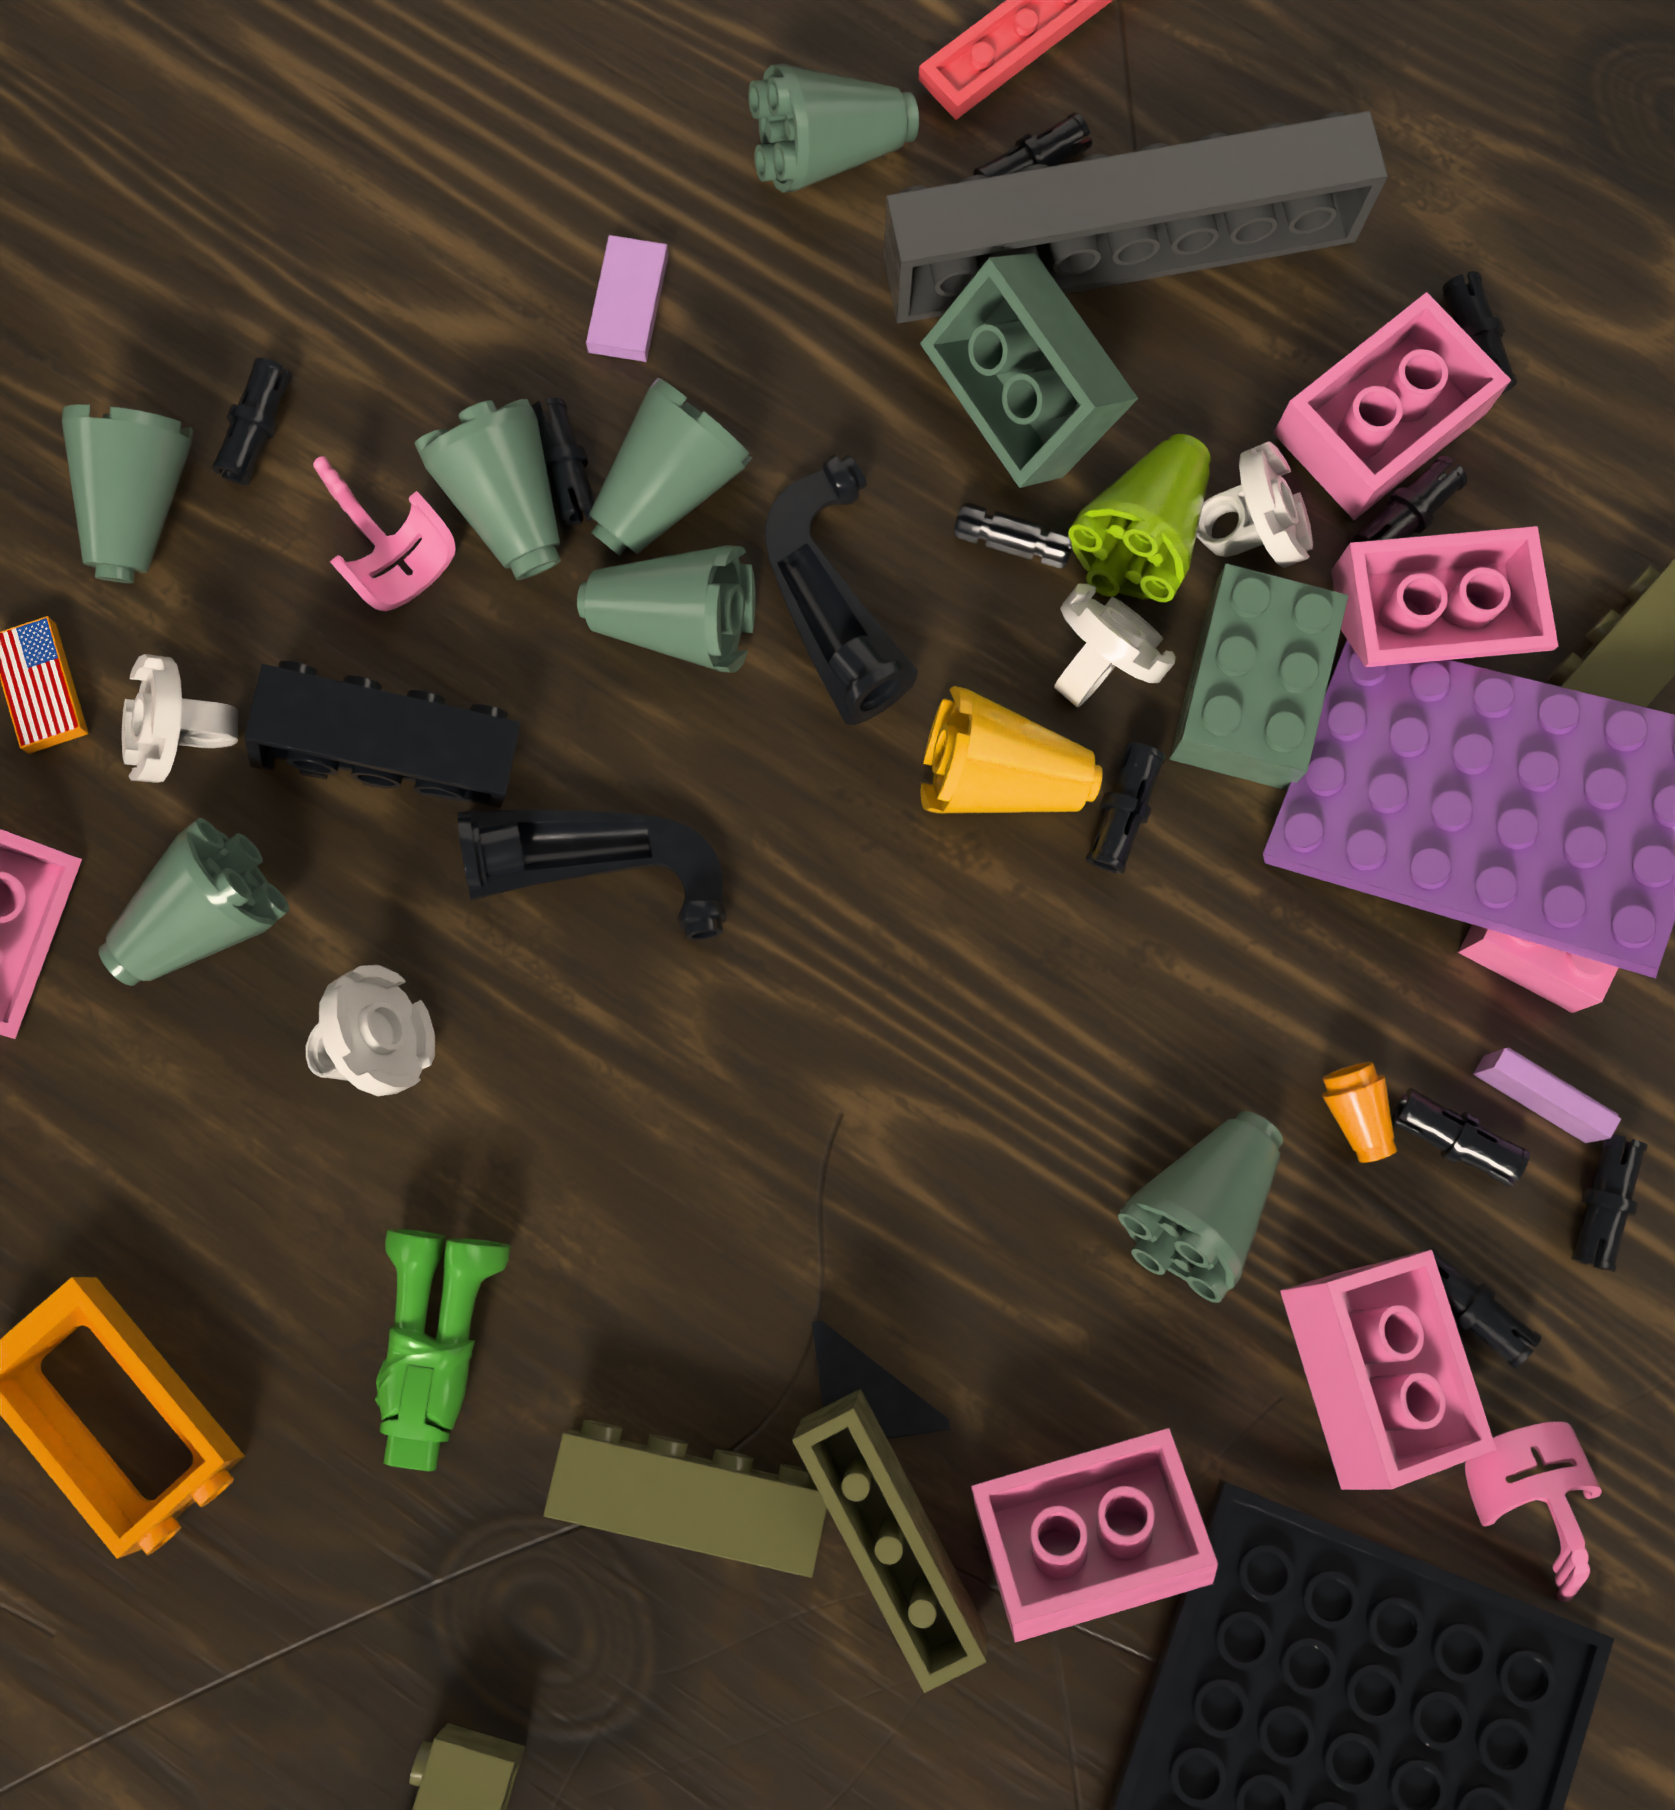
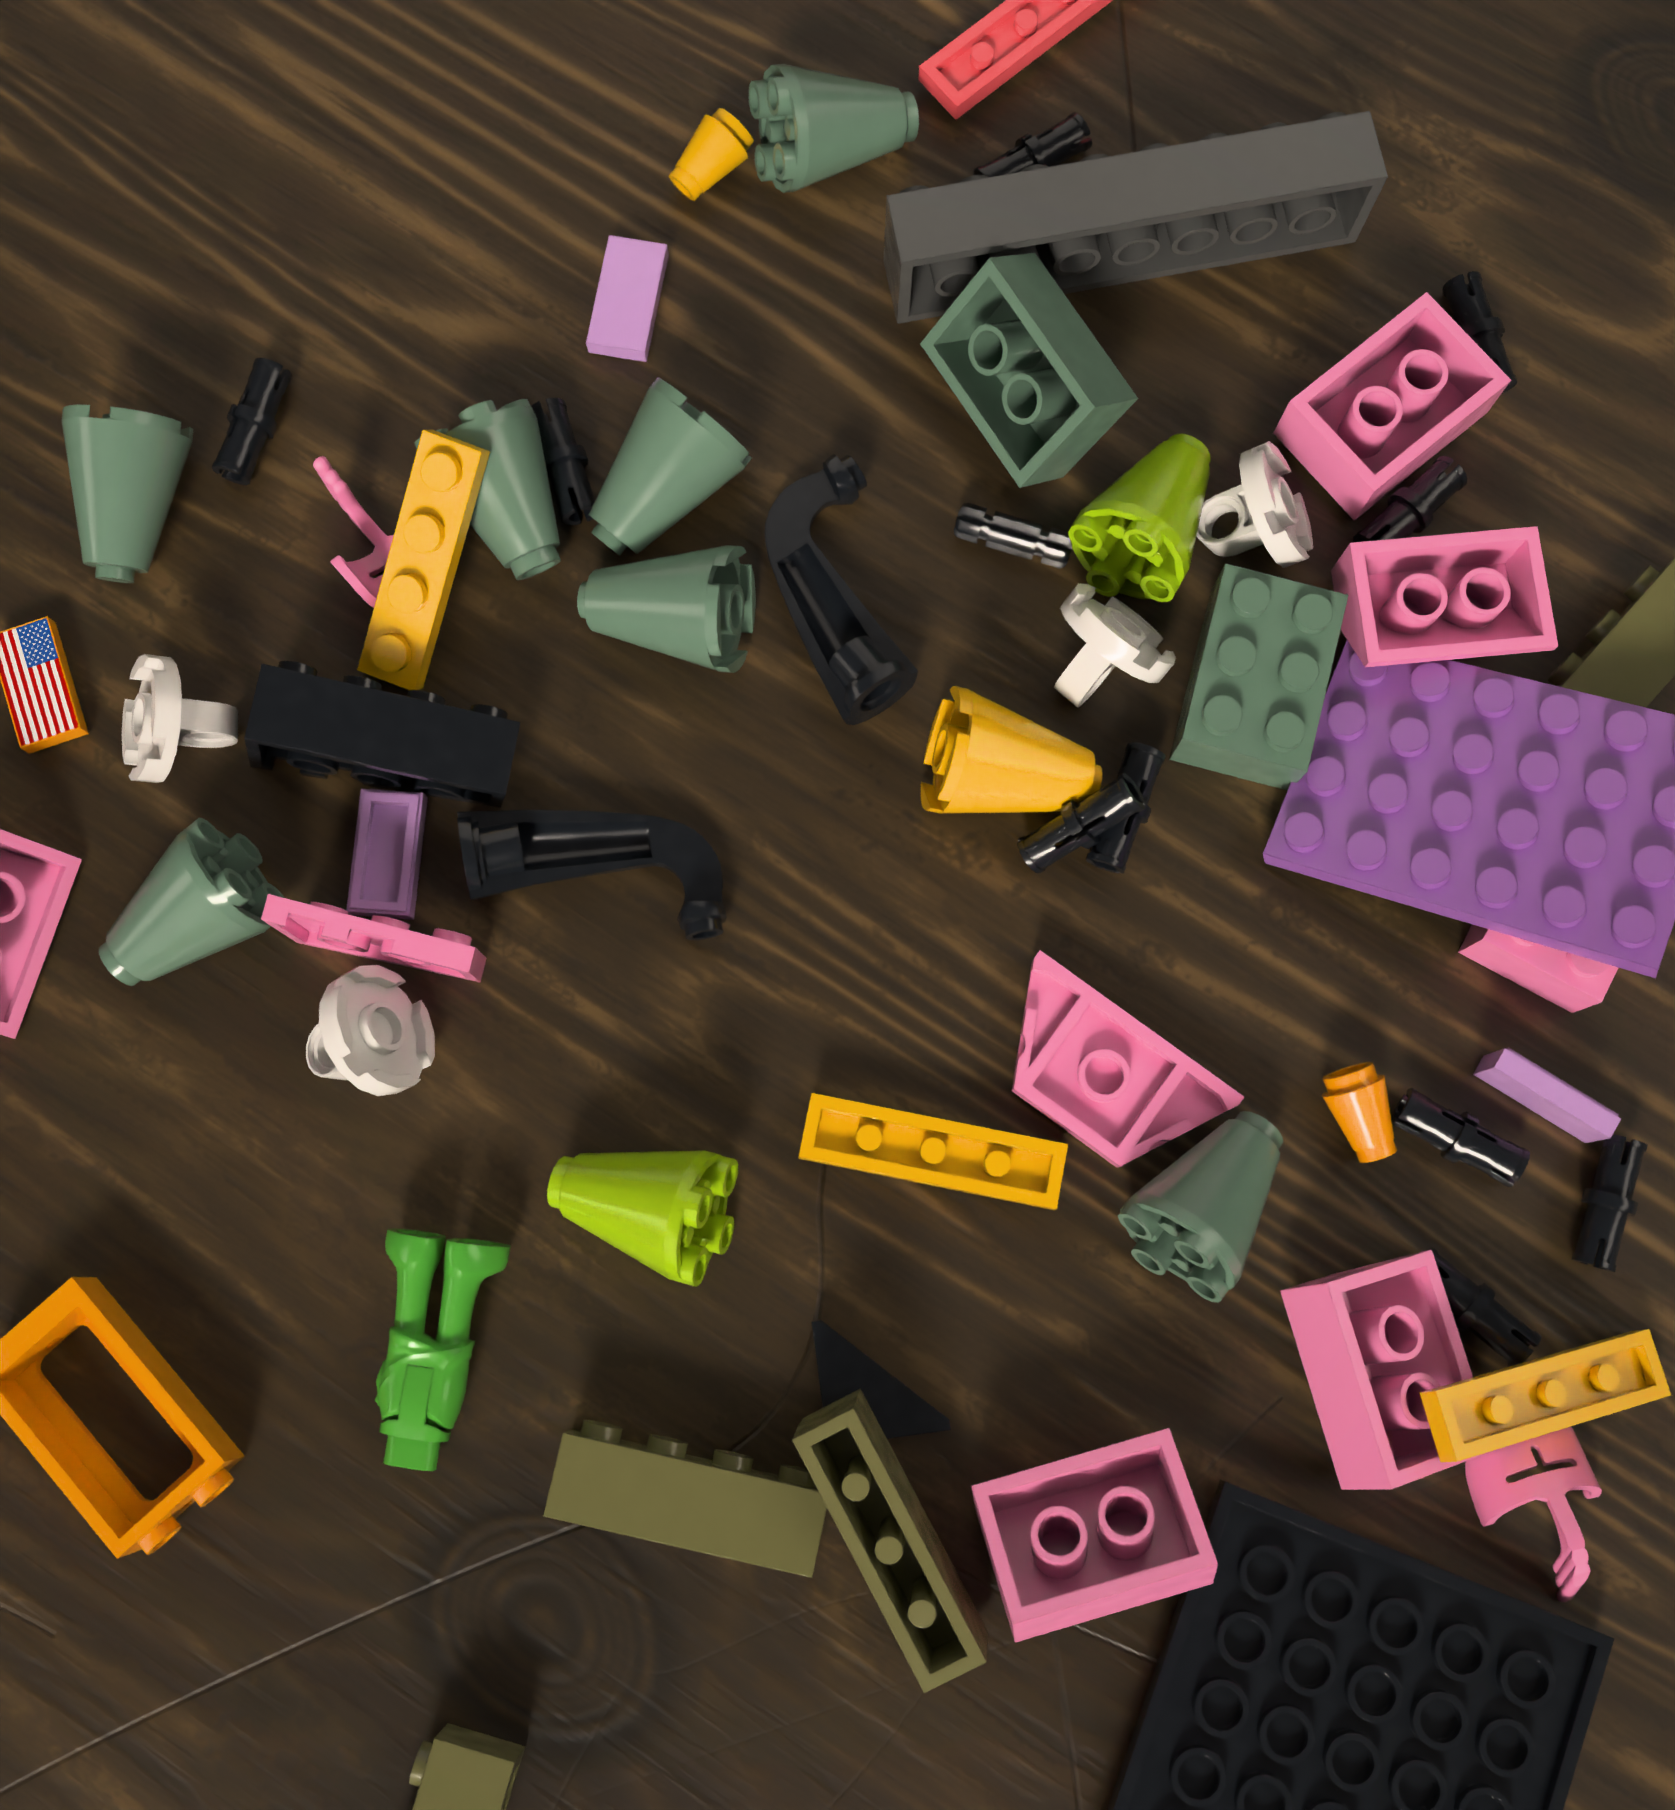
none -> bright pink wing [261,894,487,982]
none -> lavender tile [346,789,428,920]
none -> yellow plate [357,429,490,690]
none -> lime cone [547,1151,738,1287]
none -> yellow cone [669,108,754,201]
none -> yellow plate [799,1093,1068,1210]
none -> bright pink wing [1012,950,1244,1168]
none -> black pin [1017,773,1145,873]
none -> yellow plate [1420,1329,1671,1462]

